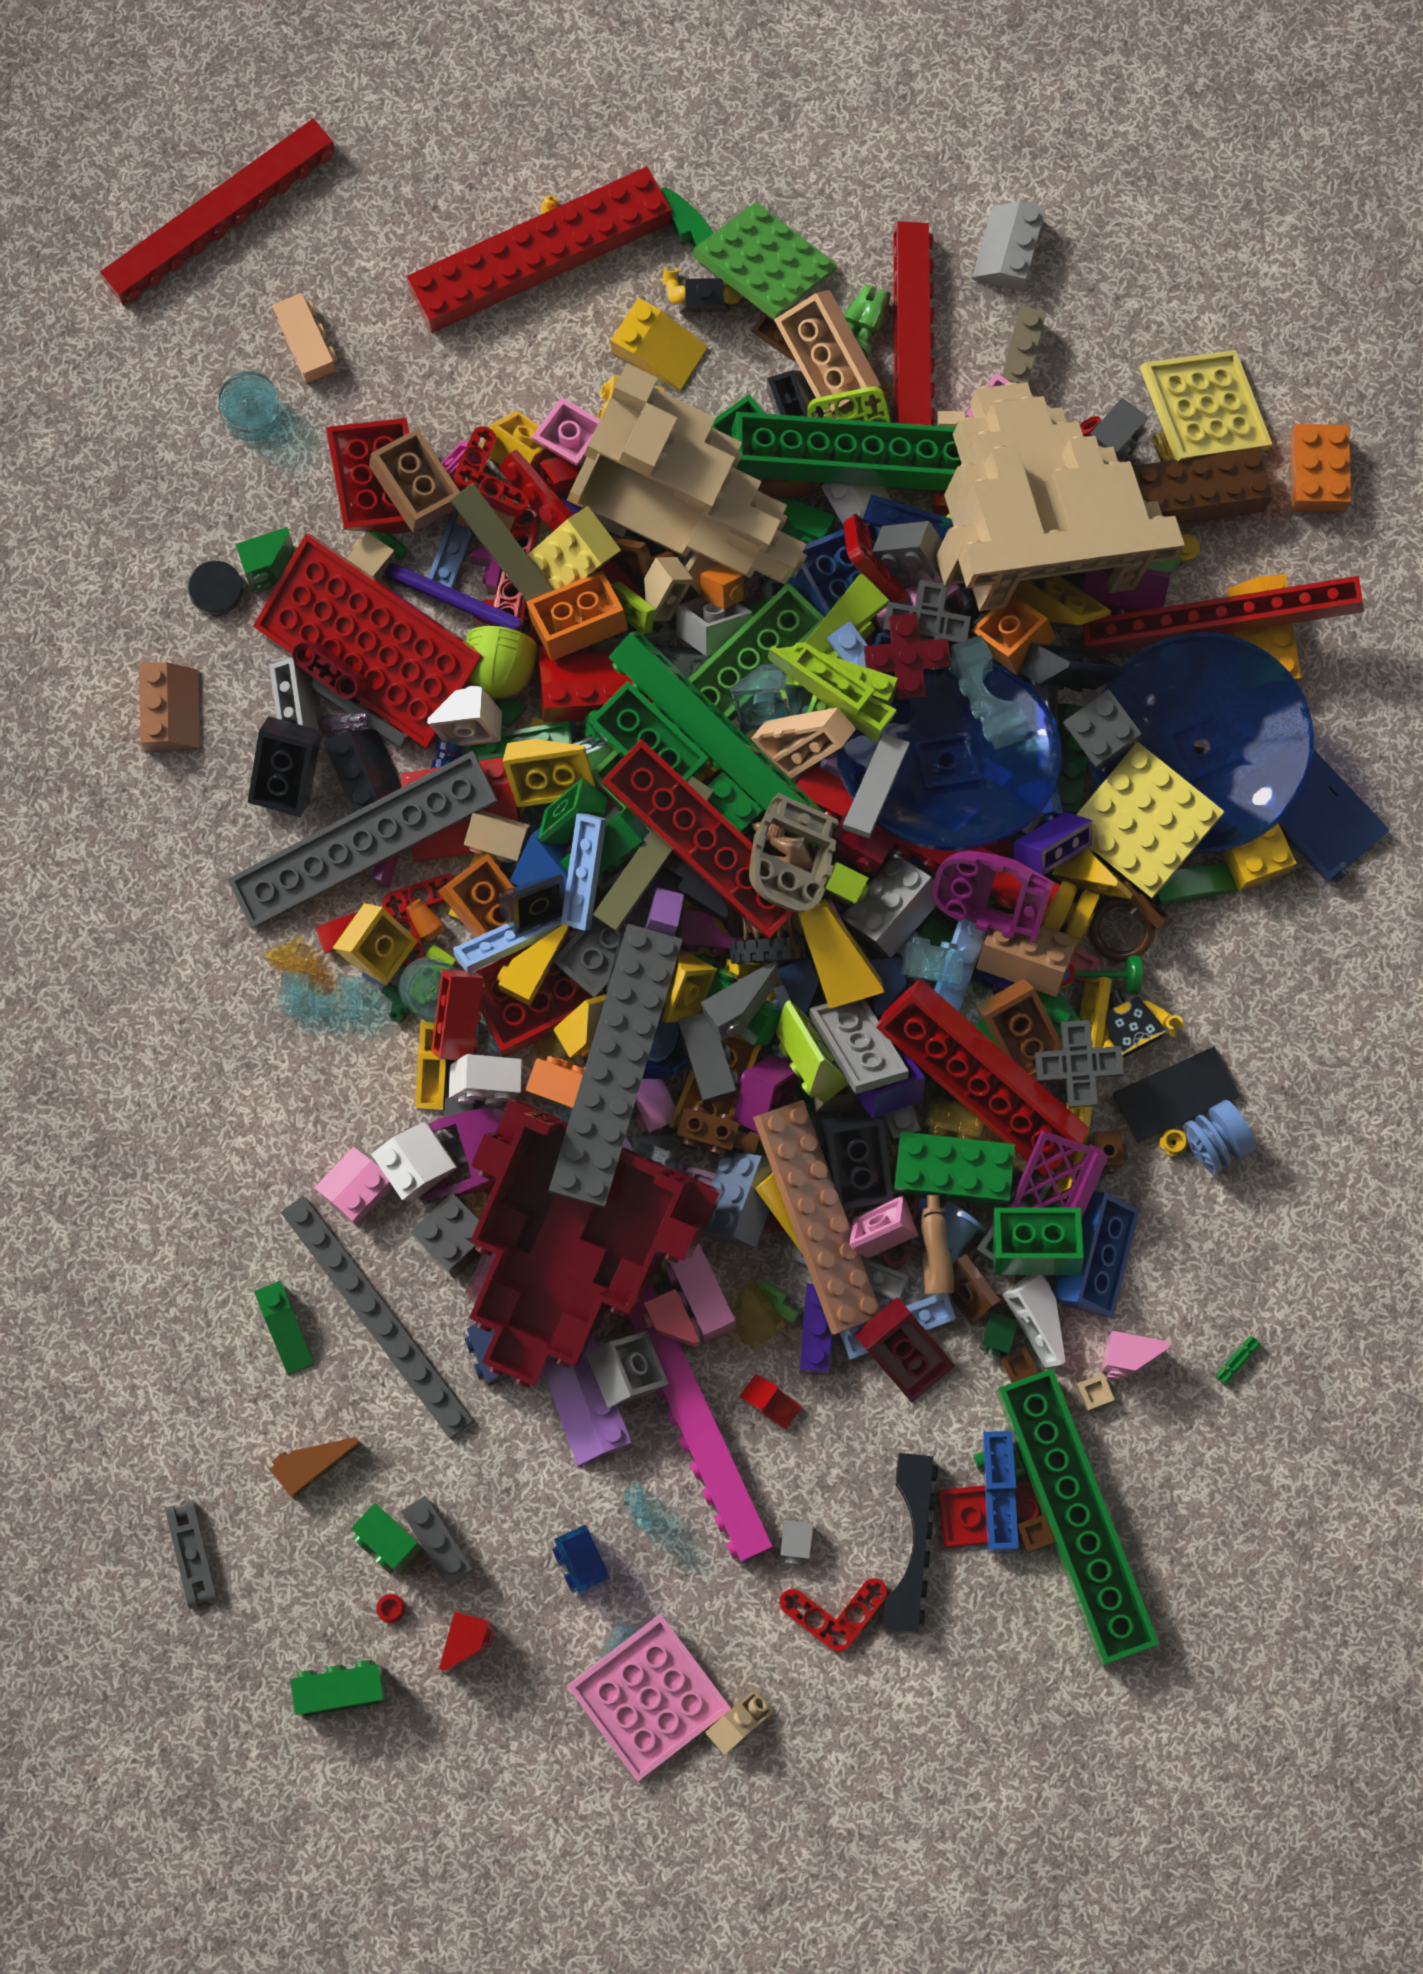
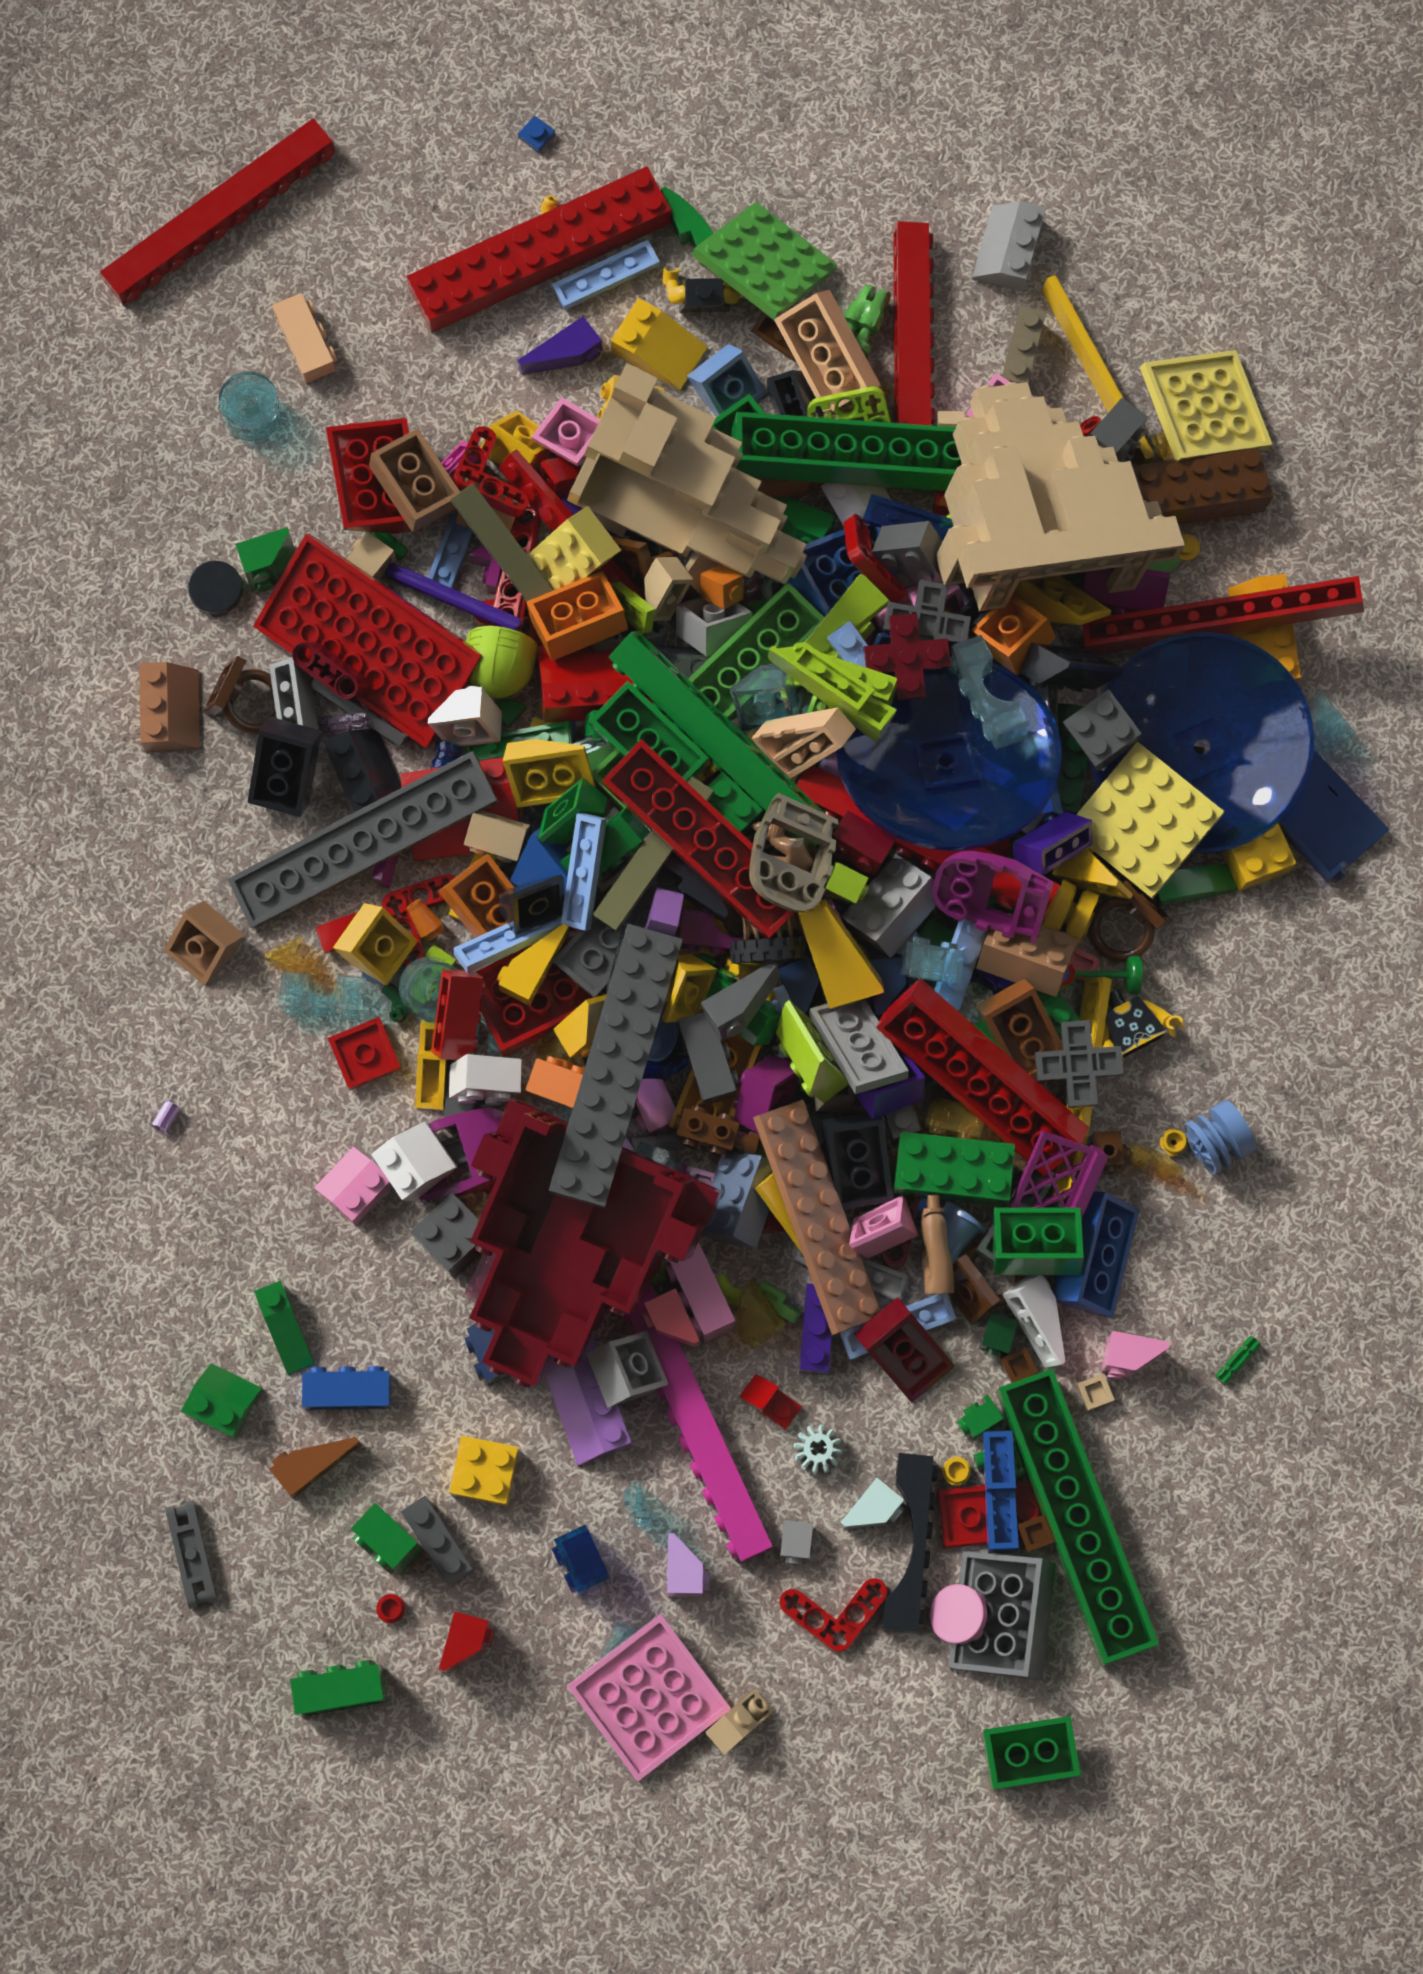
dark grey plate [280,1196,473,1439] -> none
light grey tile [843,733,910,838] -> none
black tile [1113,1046,1240,1144] -> none
orange brick [1290,424,1351,513] -> none
none -> lavender piece [149,1101,180,1135]
none -> medium nougat slope [164,900,245,986]
none -> green slope [181,1363,263,1440]
none -> reddish brown tile [203,656,277,735]
none -> blue brick [302,1366,391,1410]
none -> red plate [327,1016,401,1091]
none -> yellow brick [449,1435,520,1507]
none -> dark purple slope [517,316,603,375]
none -> blue plate [518,115,555,153]
none -> light blue plate [552,240,660,311]
none -> lavender slope [667,1533,709,1597]
none -> medium blue slope [687,344,767,416]
none -> lime arm [715,1273,752,1307]
none -> light aqua gear [794,1424,843,1474]
none -> light aqua slope [840,1478,904,1529]
none -> bright pink tile [930,1584,987,1644]
none -> yellow plate [942,1457,971,1486]
none -> dark grey slope [948,1551,1056,1681]
none -> green brick [956,1394,1004,1440]
none -> green slope [983,1716,1081,1790]
none -> yellow tile [1041,275,1155,465]
none -> clear yellow slope [1127,1143,1184,1183]
none -> clear light blue slope [1308,690,1355,759]

